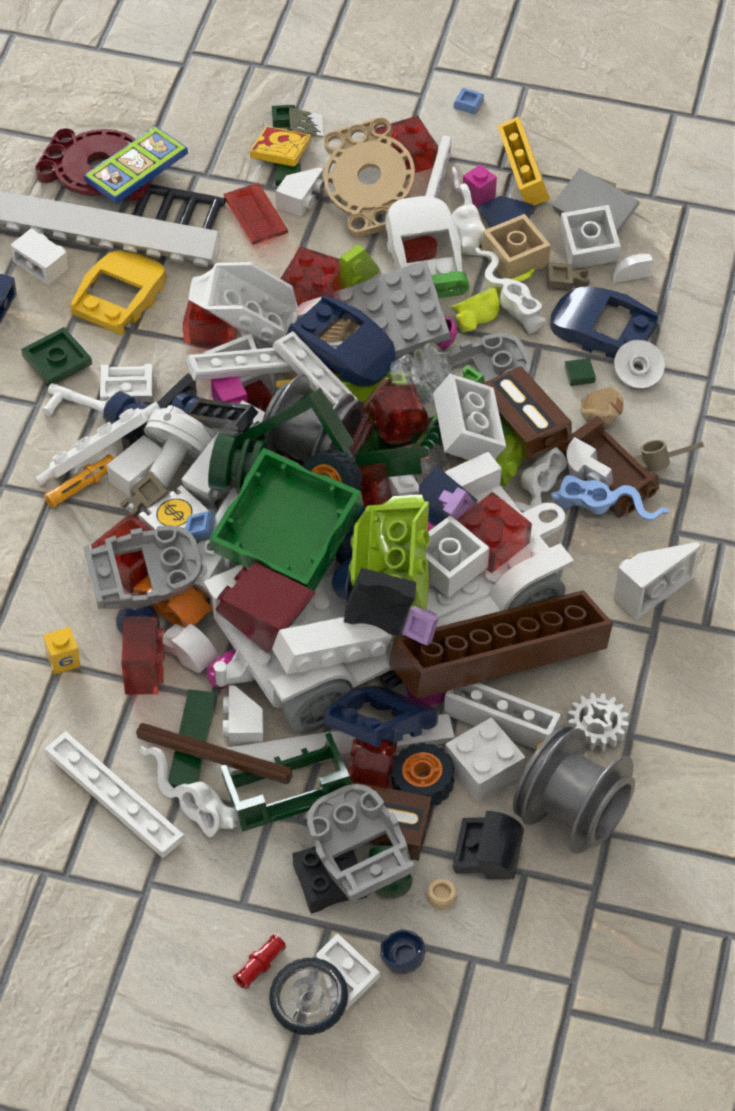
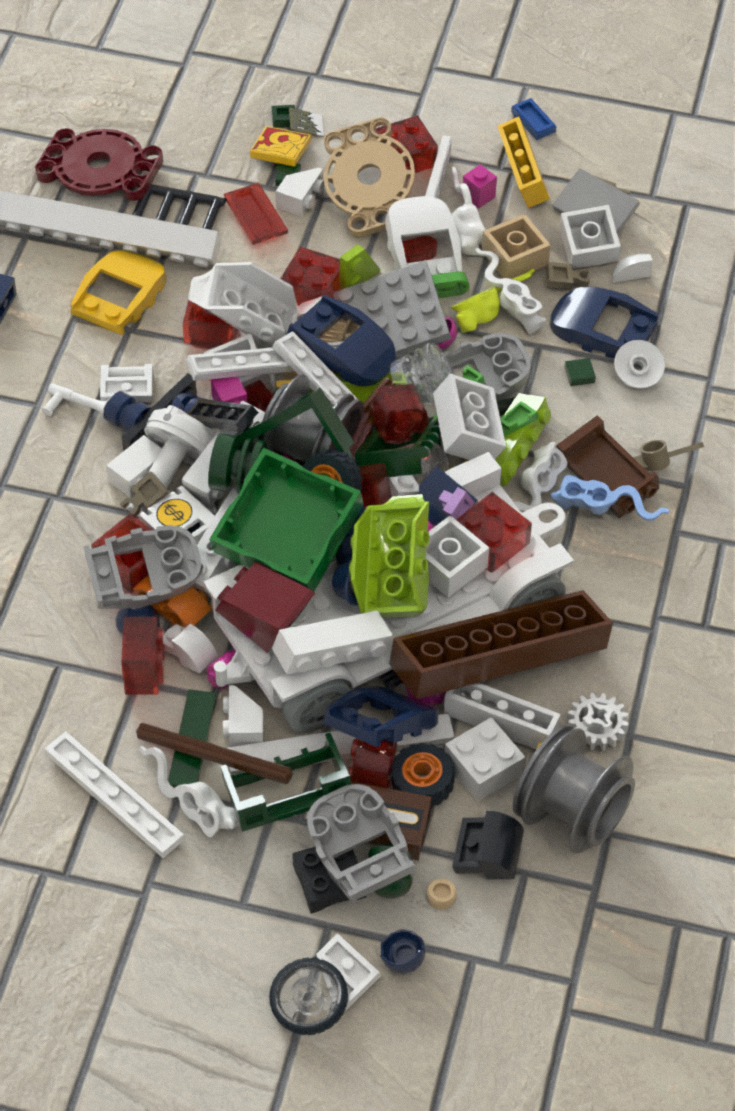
white brick [10,229,69,285] -> none
dark green plate [21,327,92,386] -> none
white plate [36,401,160,486] -> none
yellow brick [43,627,81,675] -> none
light orange pin [44,453,115,509] -> none
tile [84,126,188,204] -> none
medium blue tile [186,510,216,541] -> none
red pin [233,934,286,989] -> none
black brick [344,568,416,636] -> none
lavender tile [402,606,439,646] -> none
medium blue tile [454,88,484,115] -> none
dark blue slope [479,196,535,227] -> none
reddish brown panel [482,366,572,461] -> none
white brick [567,437,613,487] -> none
tan hair [580,386,624,426] -> none
white slope [614,542,701,620] -> none
none -> blue tile [511,98,557,140]

